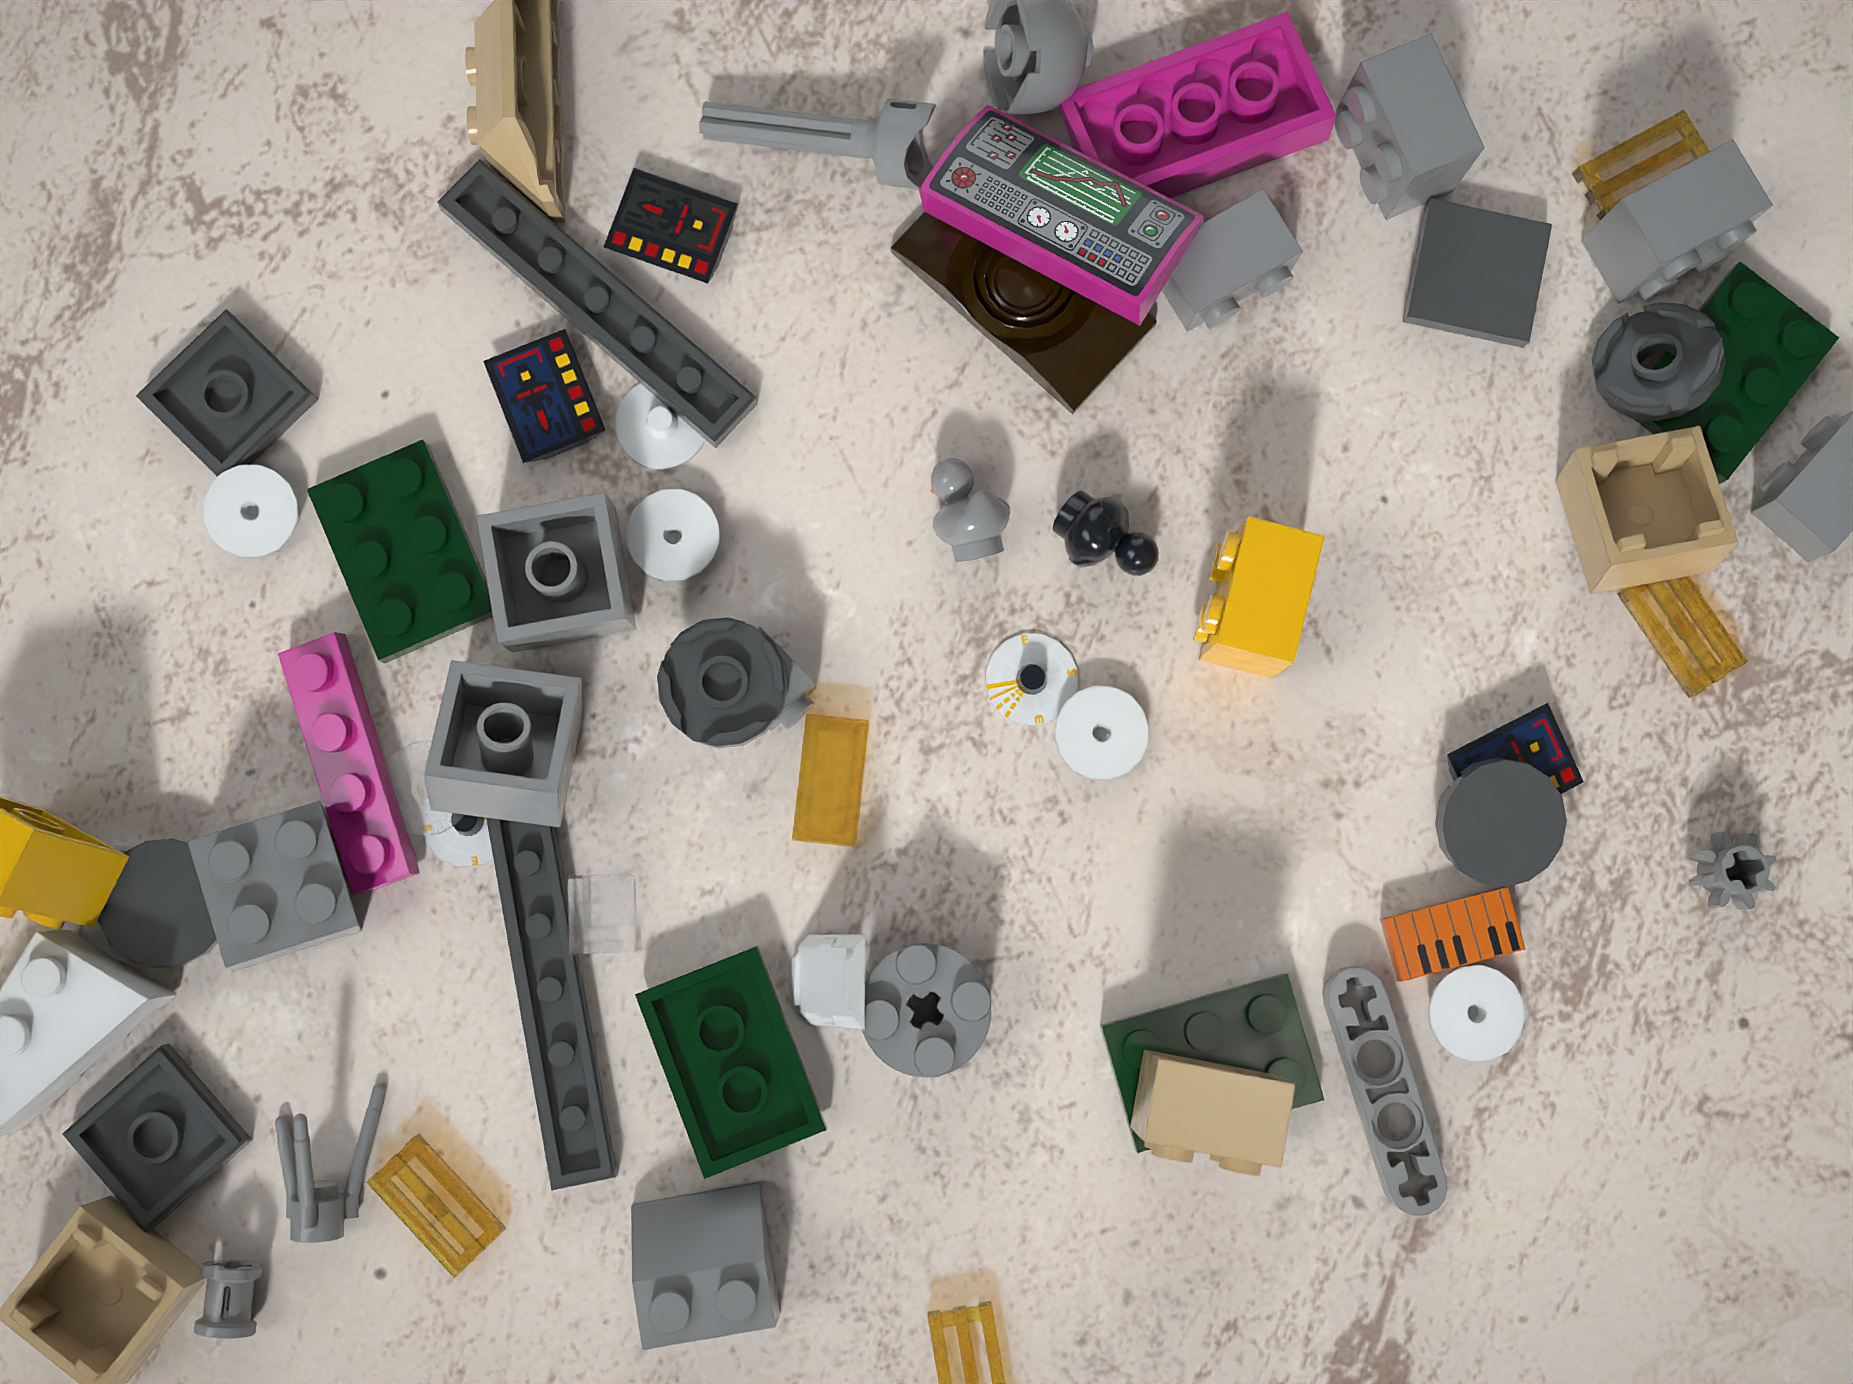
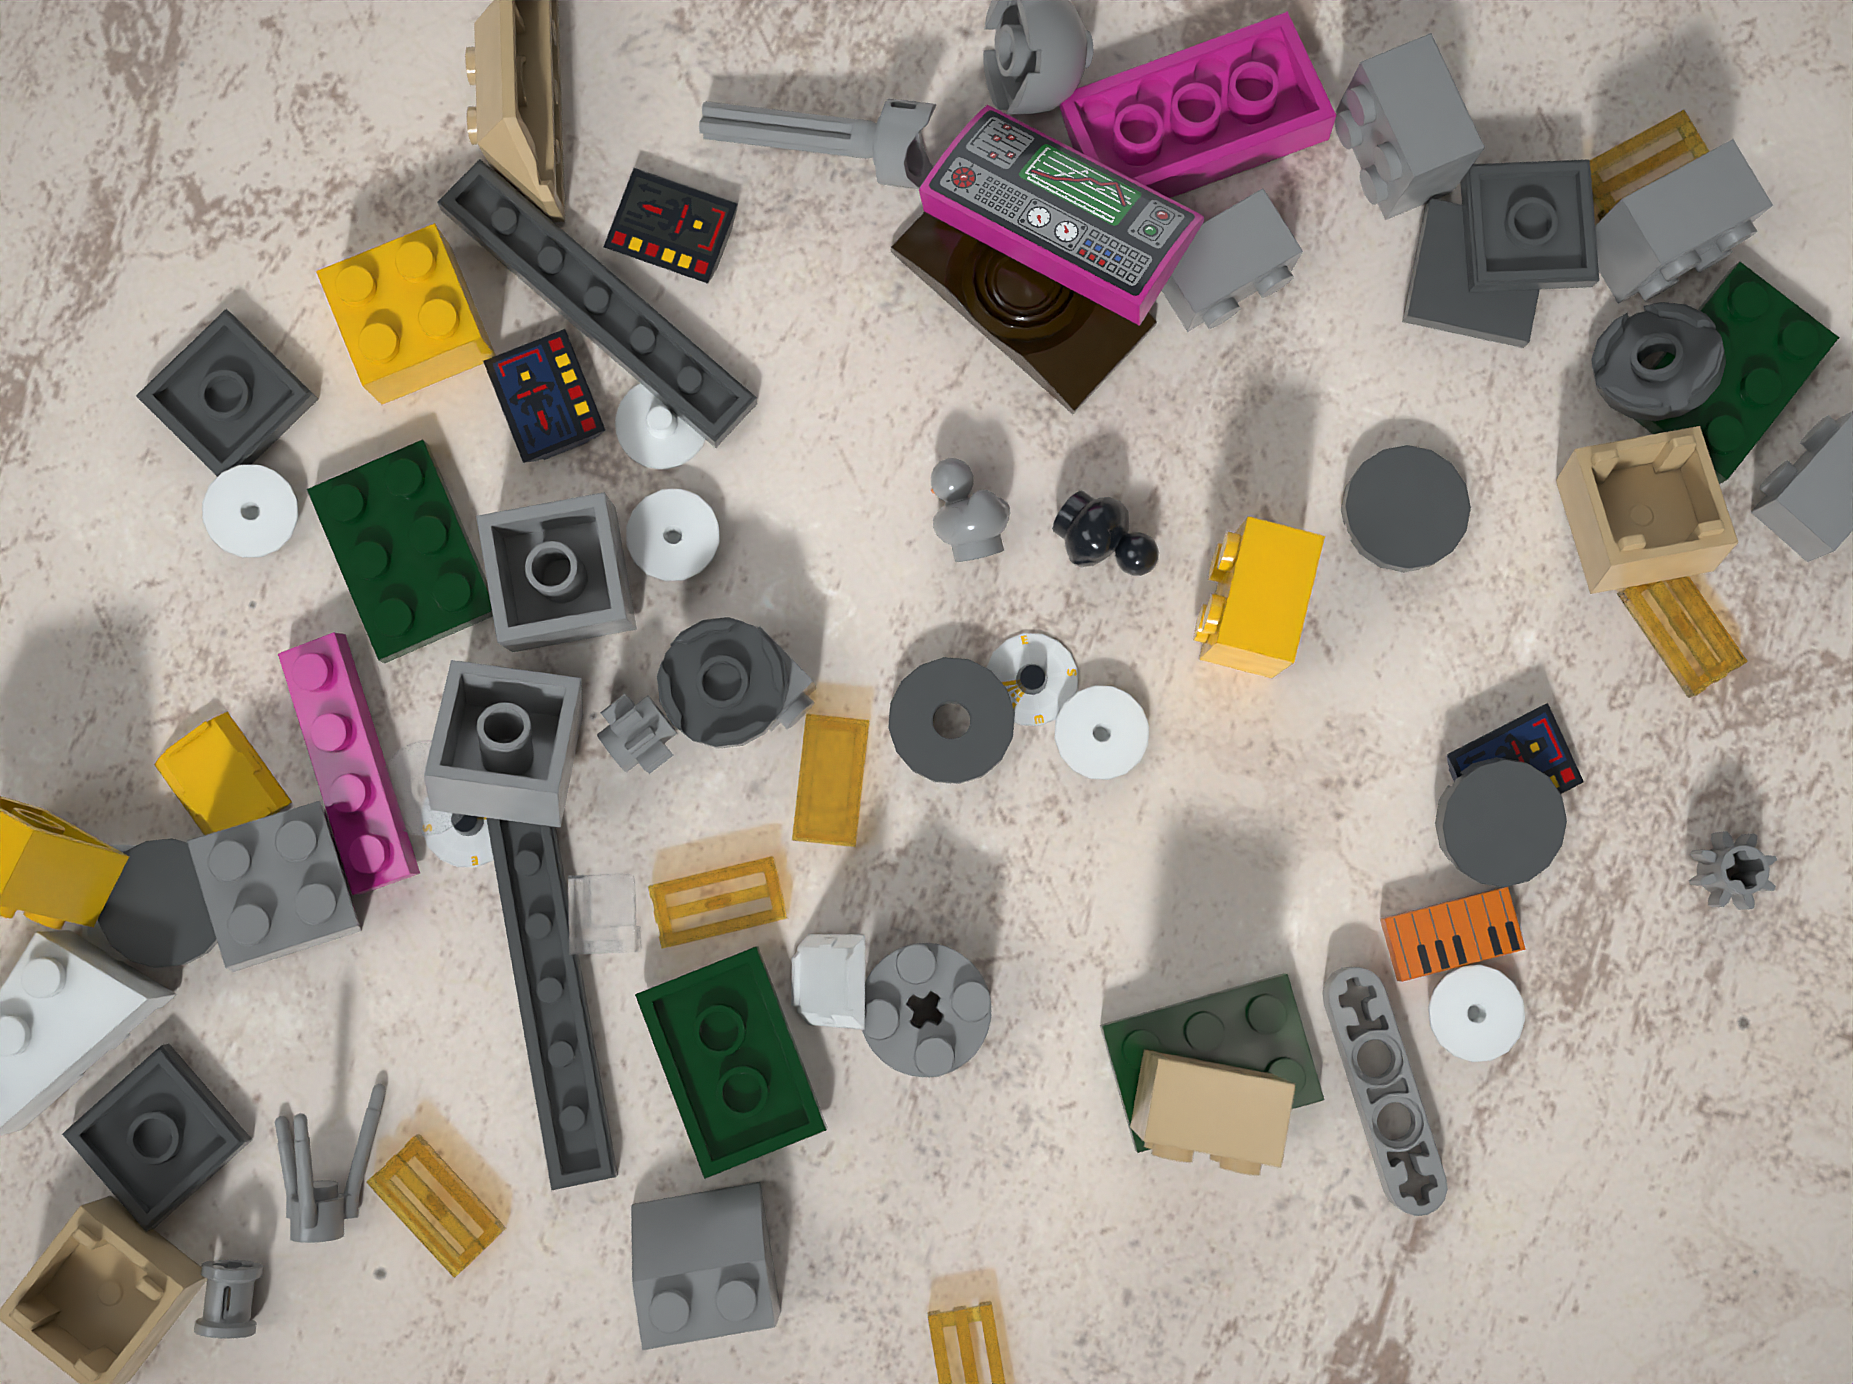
none -> yellow piece [154,711,292,835]
none -> yellow brick [316,223,496,405]
none -> light grey gear [597,694,678,774]
none -> clear yellow tile [648,856,788,949]
none -> dark grey tile [888,657,1015,784]
none -> dark grey tile [1341,445,1471,572]
none -> dark grey tile [1460,159,1600,292]

